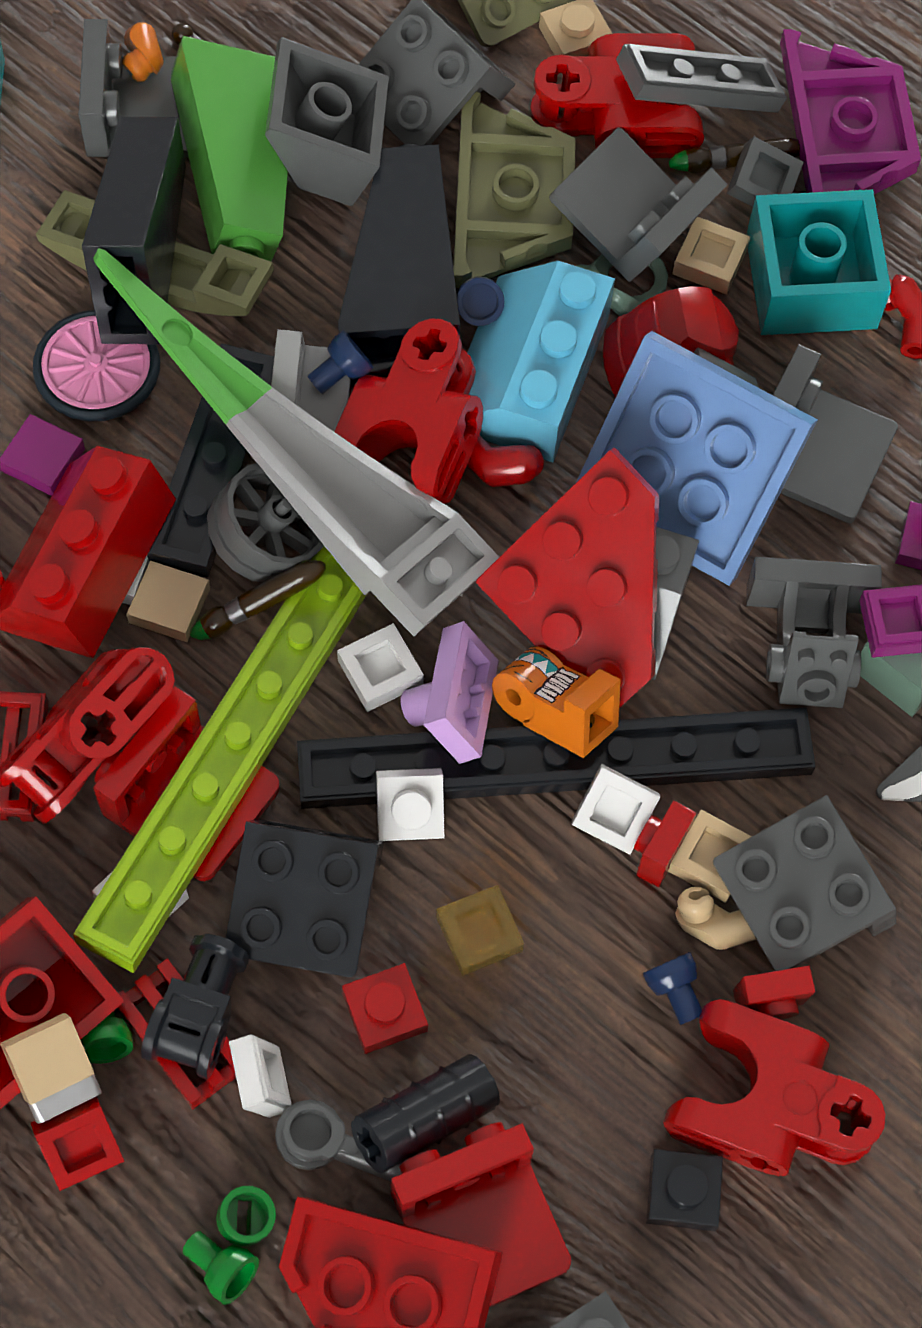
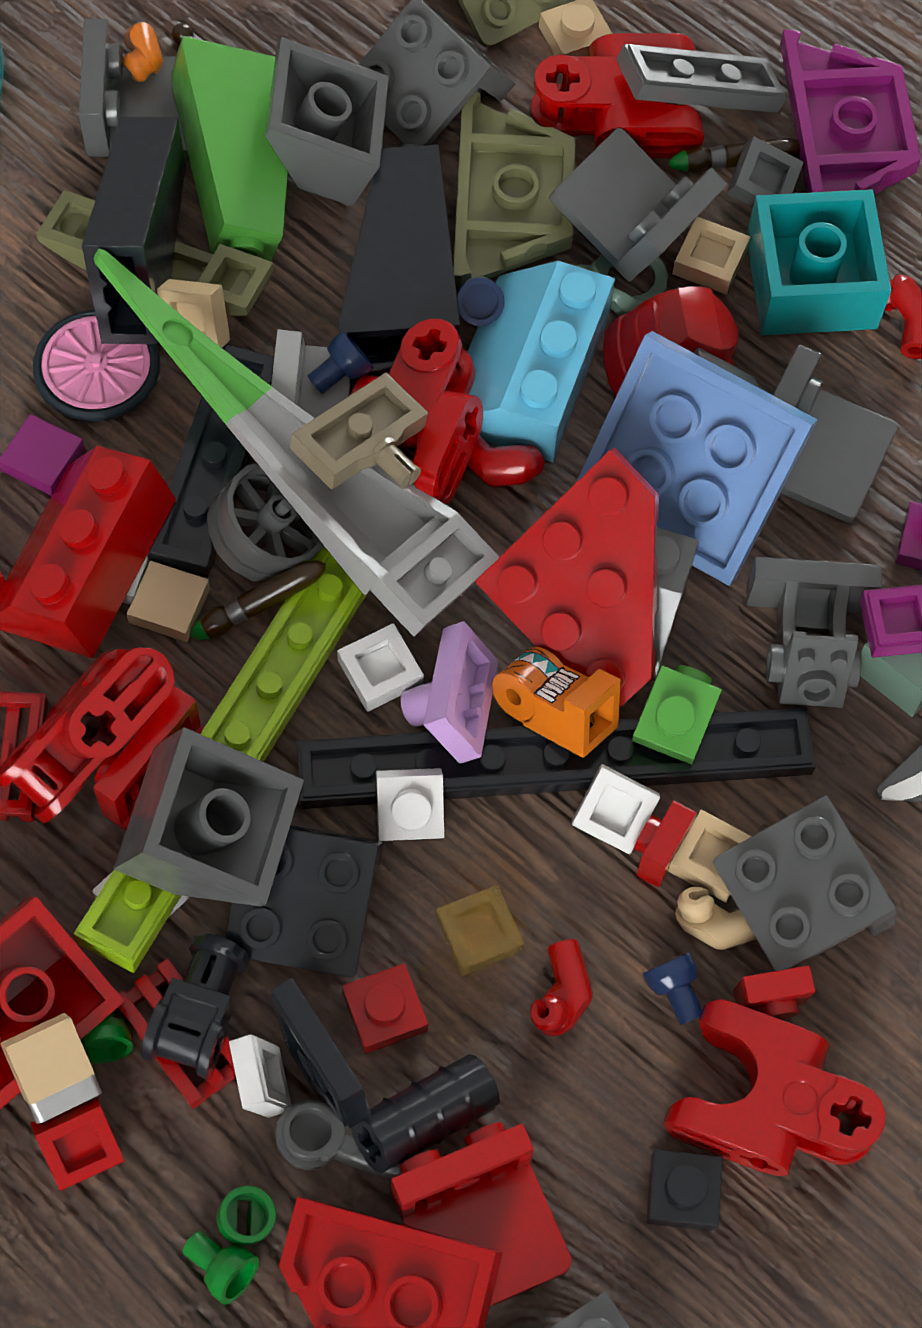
none -> dark grey slope [114,727,304,906]
none -> tan plate [157,279,230,348]
none -> black tile [270,978,371,1129]
none -> dark tan plate [290,372,428,490]
none -> red arm [530,939,593,1036]
none -> bright green bracket [632,665,722,765]

